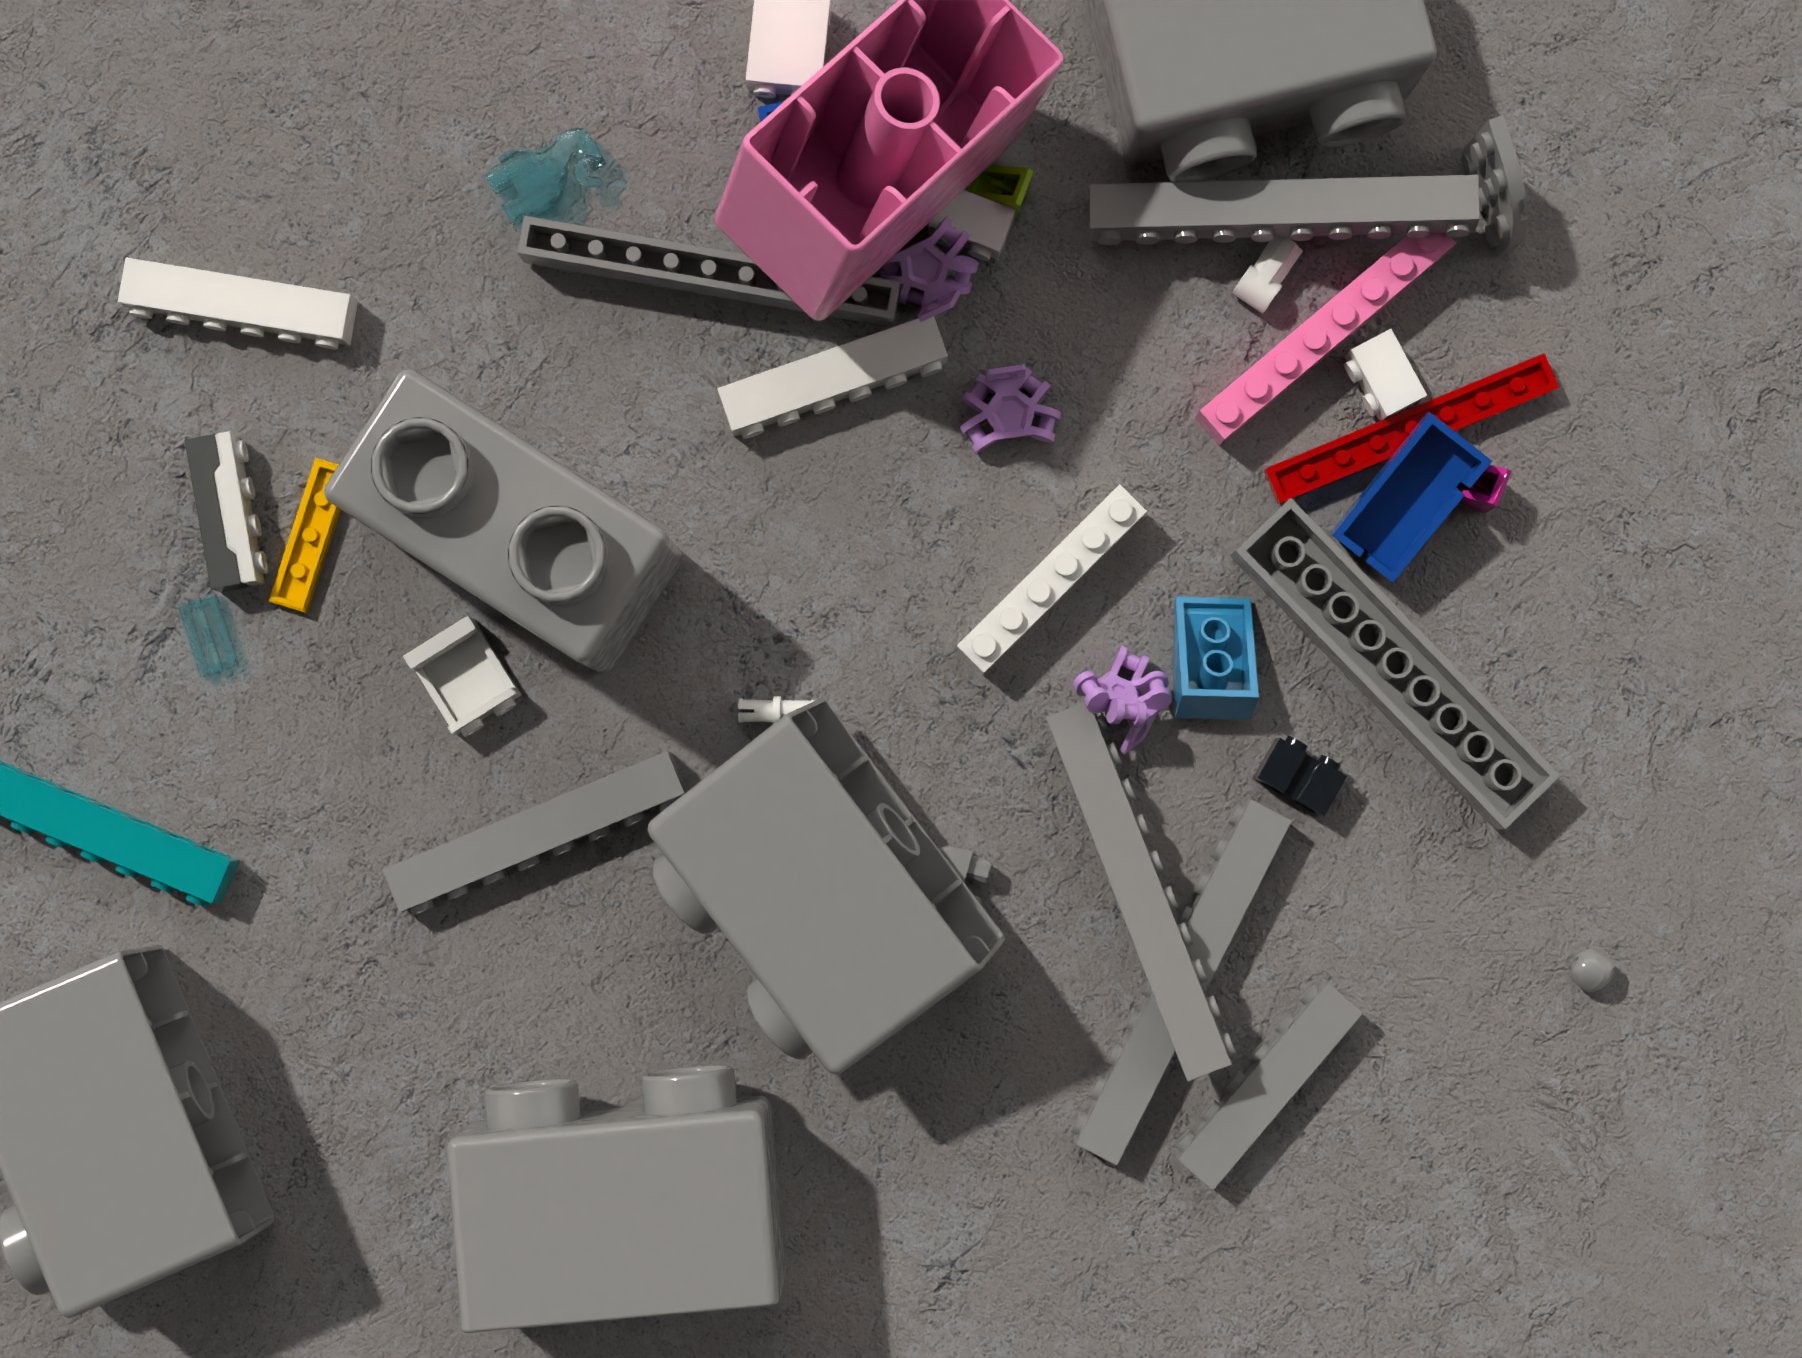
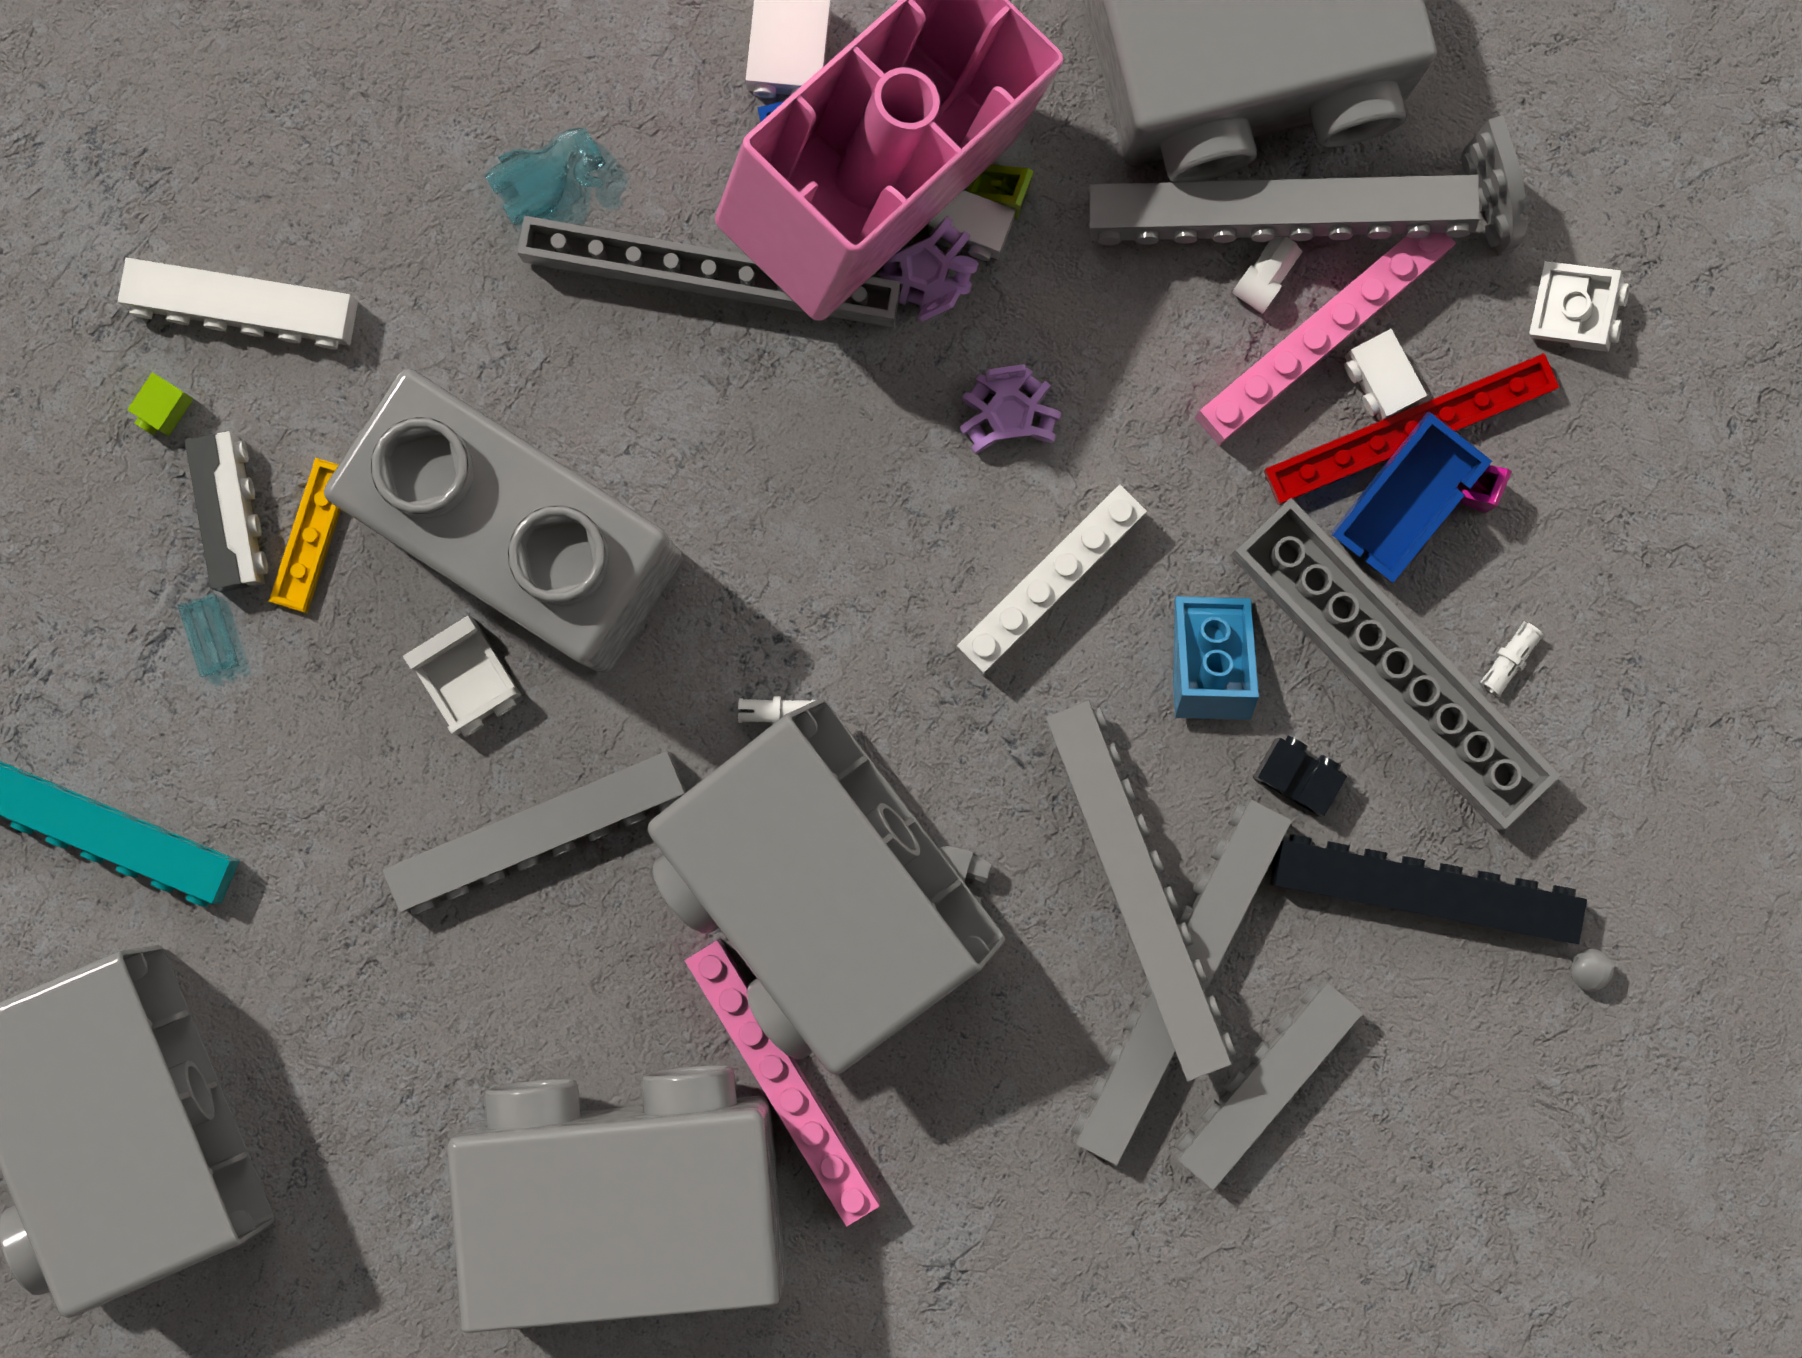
white brick [717,316,948,439] -> none
lavender piece [1073,645,1172,754] -> none
none -> lime brick [127,372,194,436]
none -> bright pink brick [684,938,880,1227]
none -> black brick [1270,834,1587,945]
none -> white pin [1479,621,1544,697]
none -> white plate [1529,261,1630,352]

